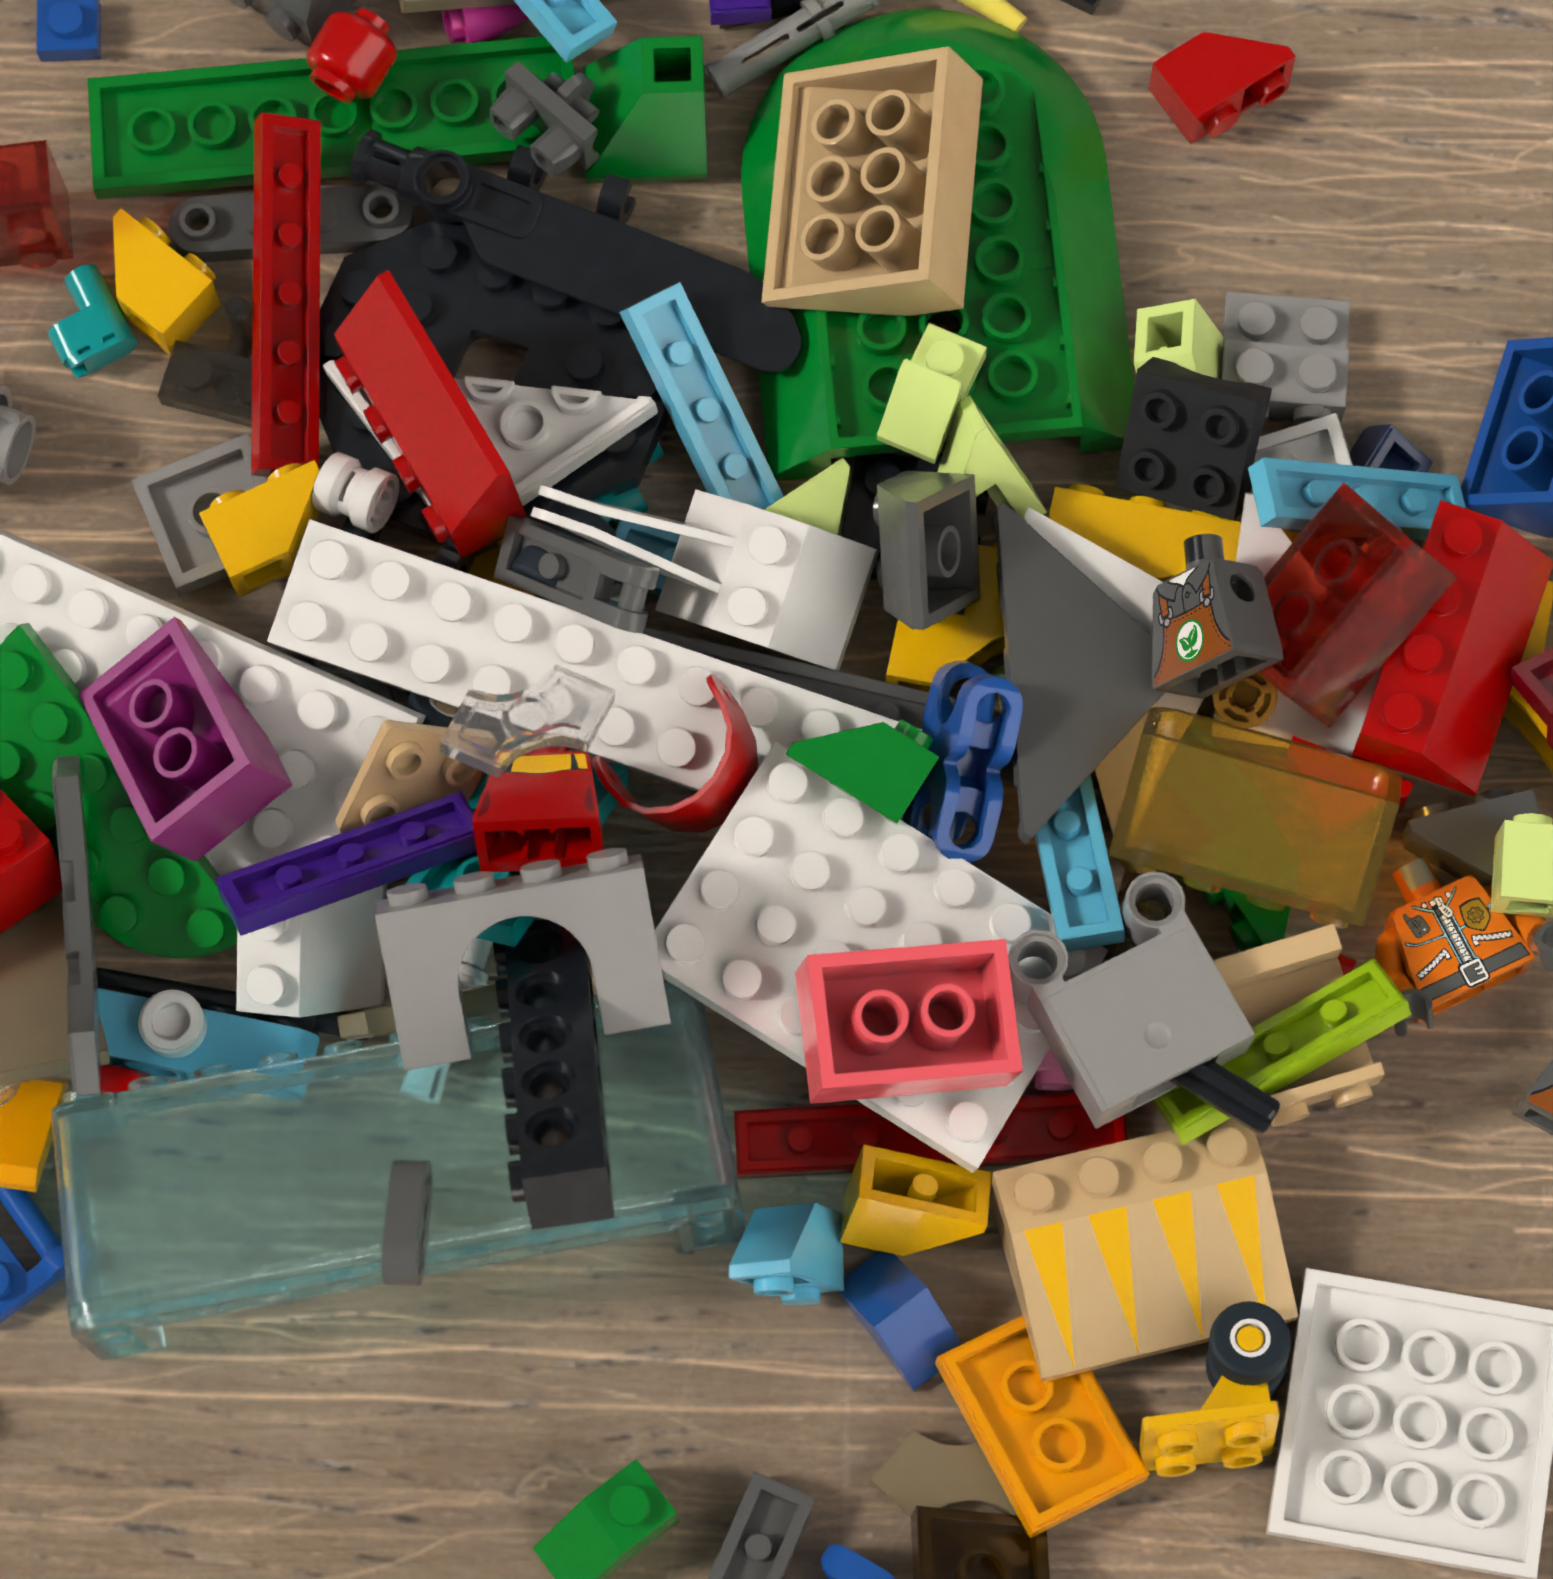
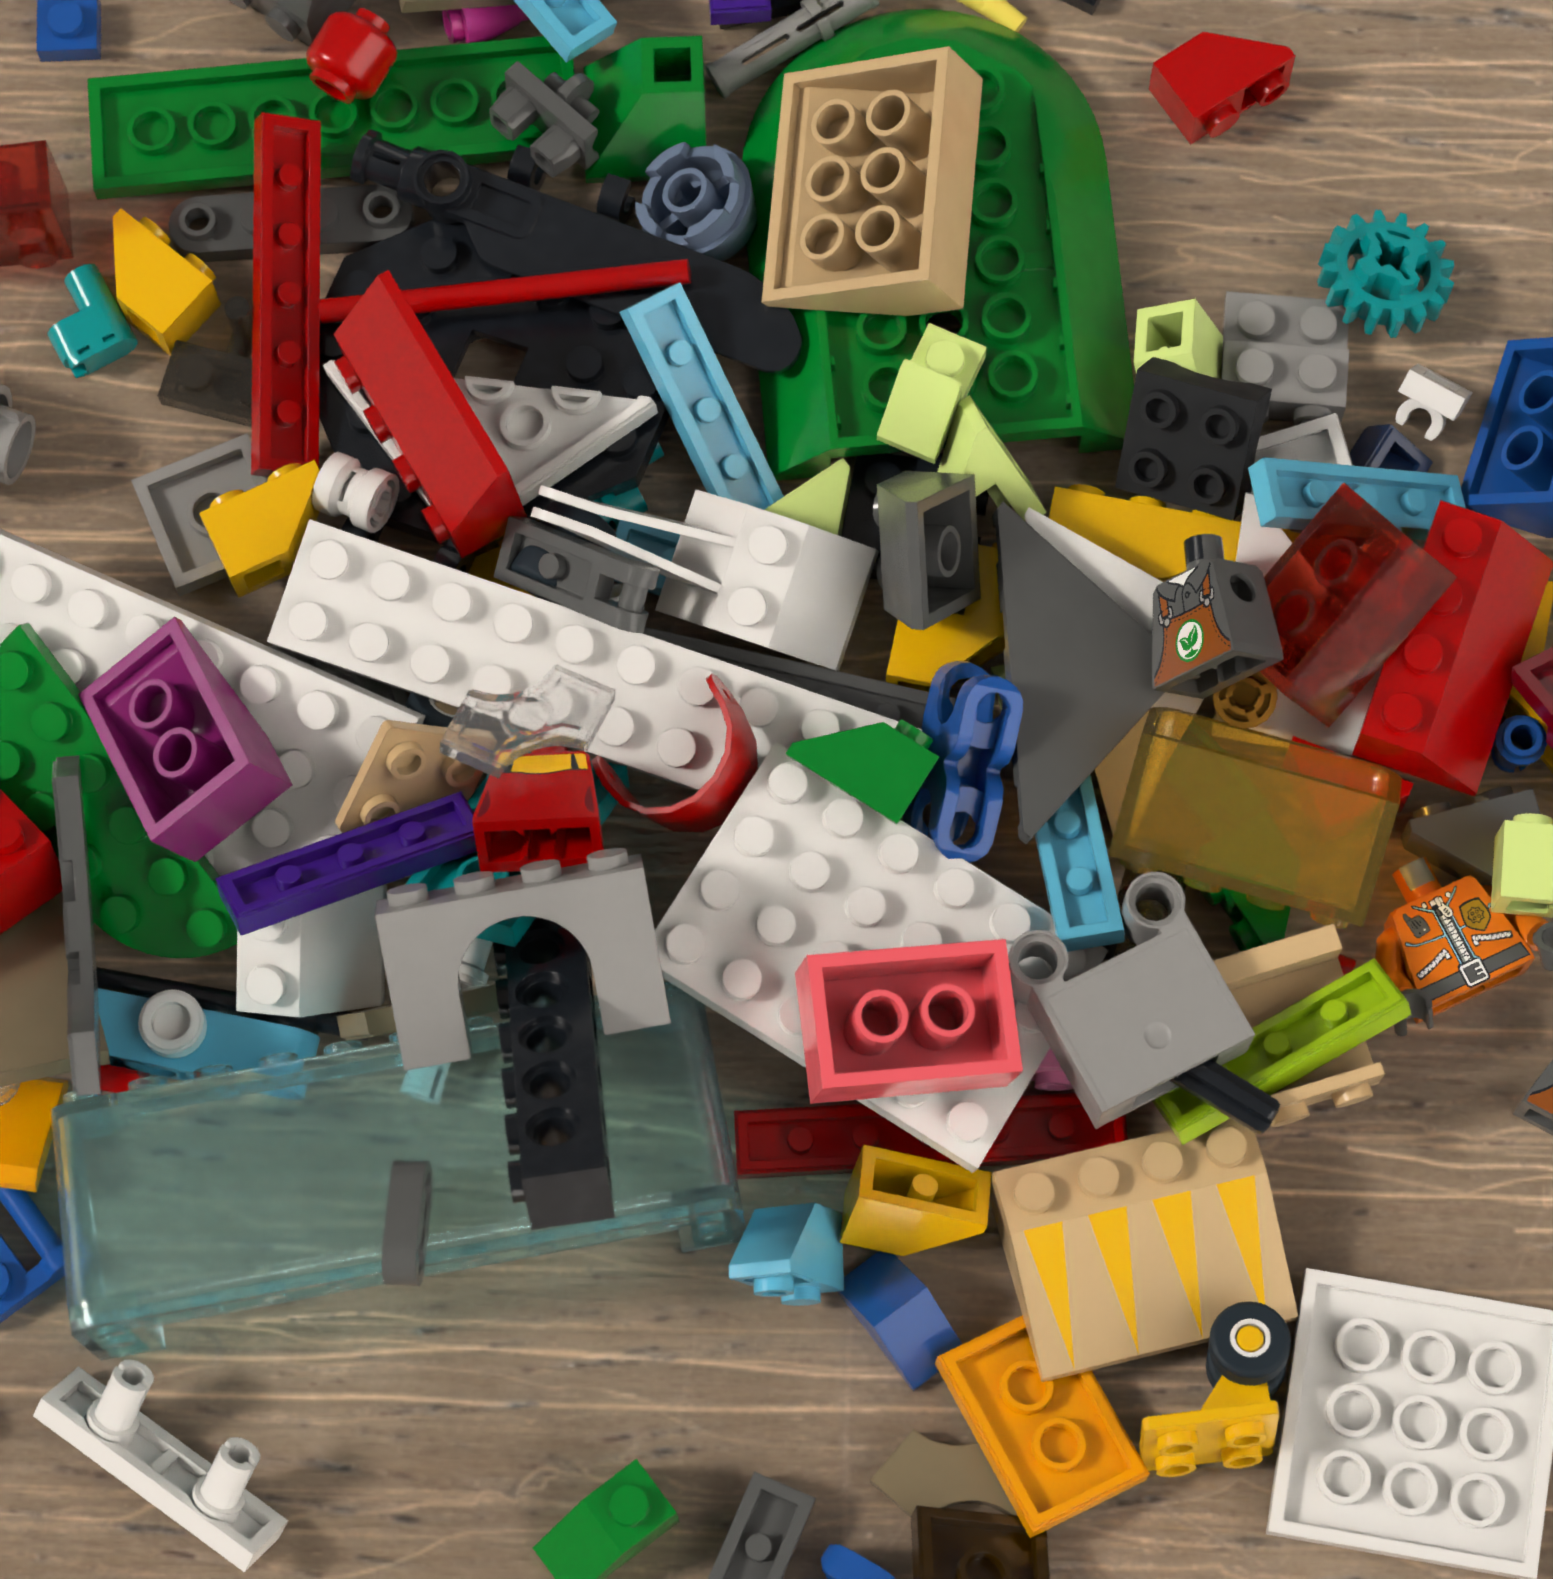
none -> white plate [33,1359,288,1572]
none -> red bar [319,259,691,324]
none -> sand blue cone [635,142,757,261]
none -> teal gear [1317,210,1455,338]
none -> white tile [1396,364,1473,441]
none -> blue pin [1491,715,1547,773]

